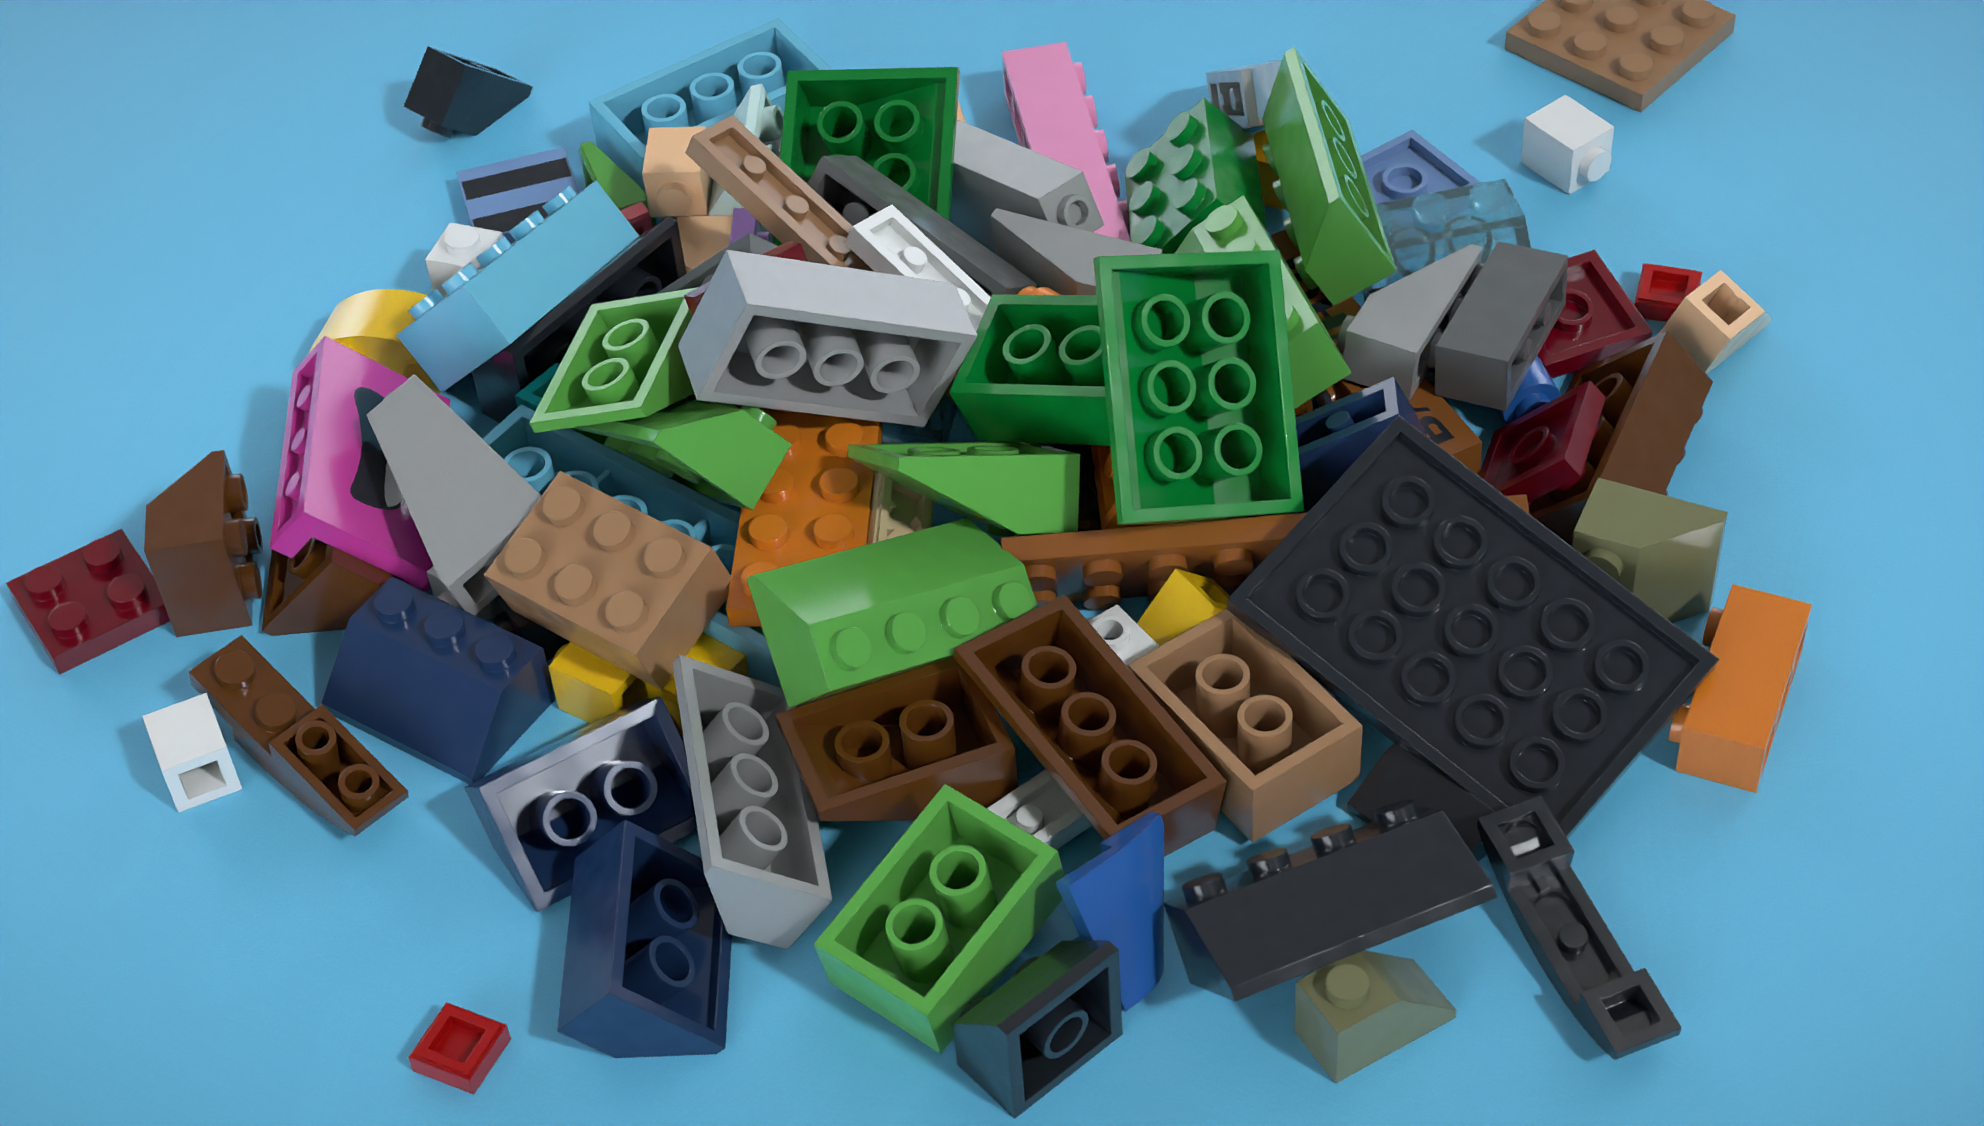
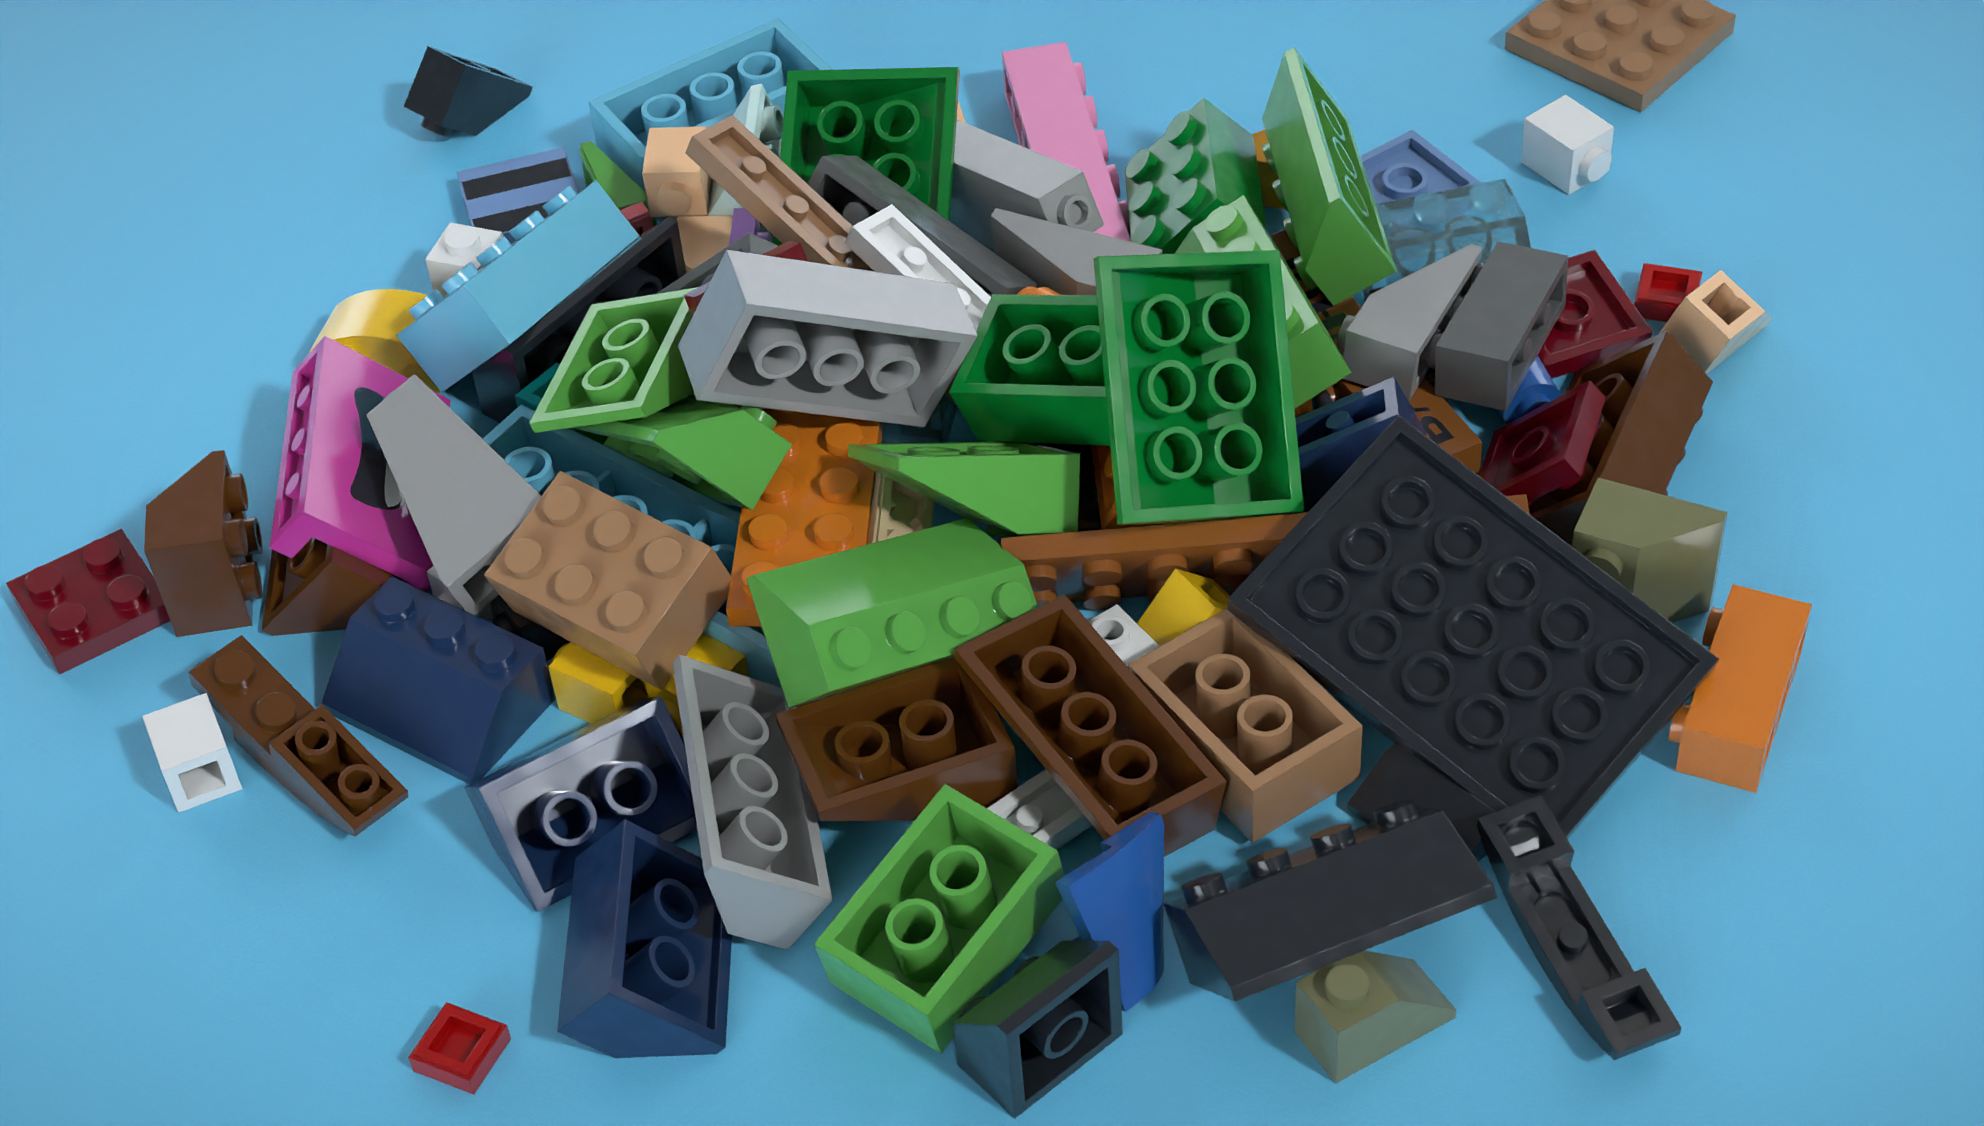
light grey slope [1206,60,1282,128] -> none

